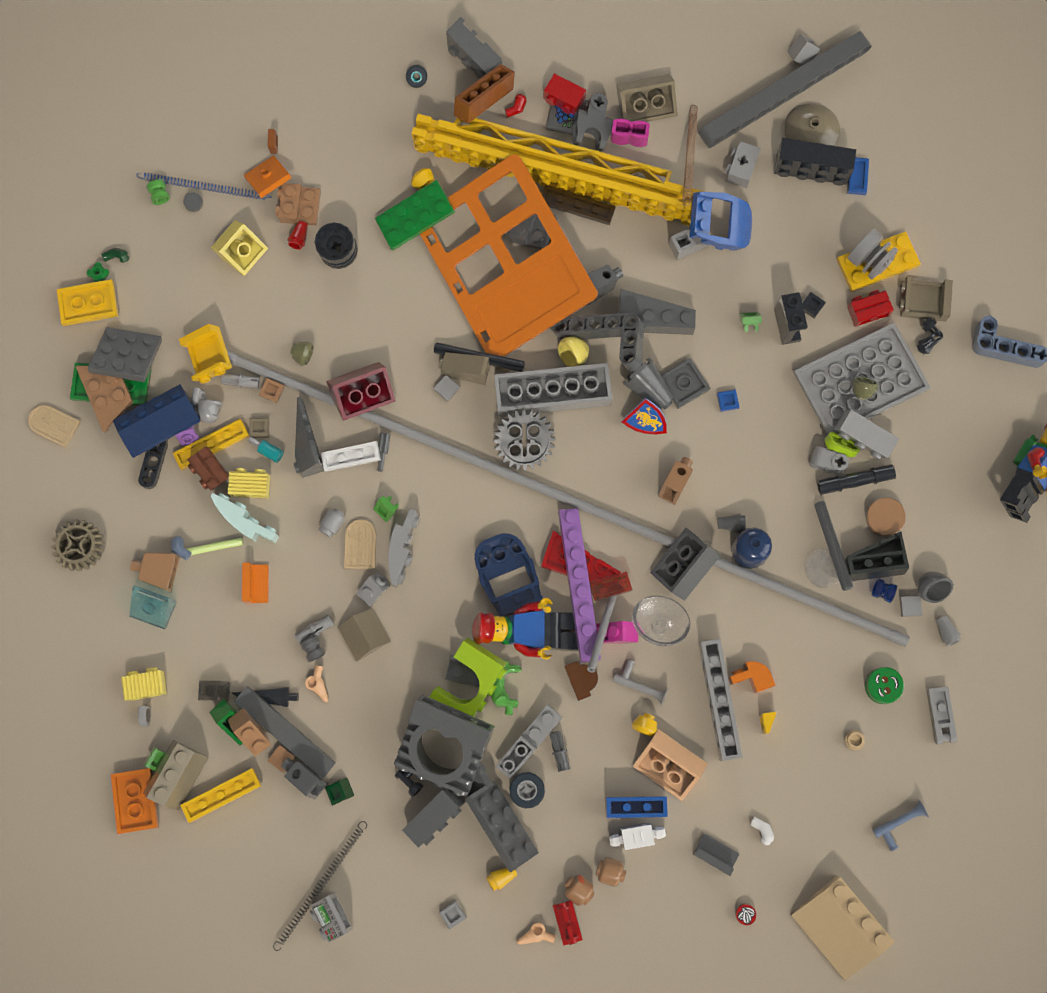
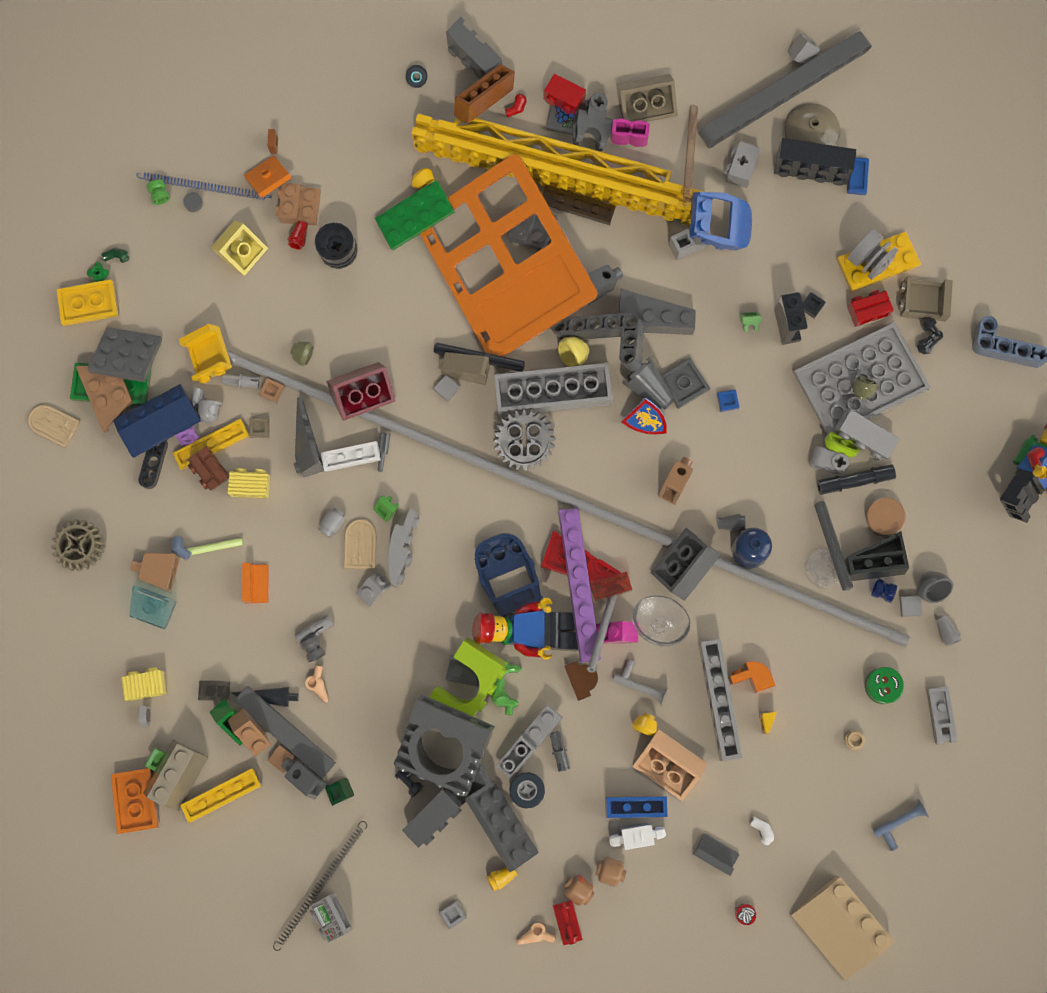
light aqua slope [211,493,279,544] -> none
teal piece [248,437,284,463] -> none
dark tan slope [338,608,391,661] -> none

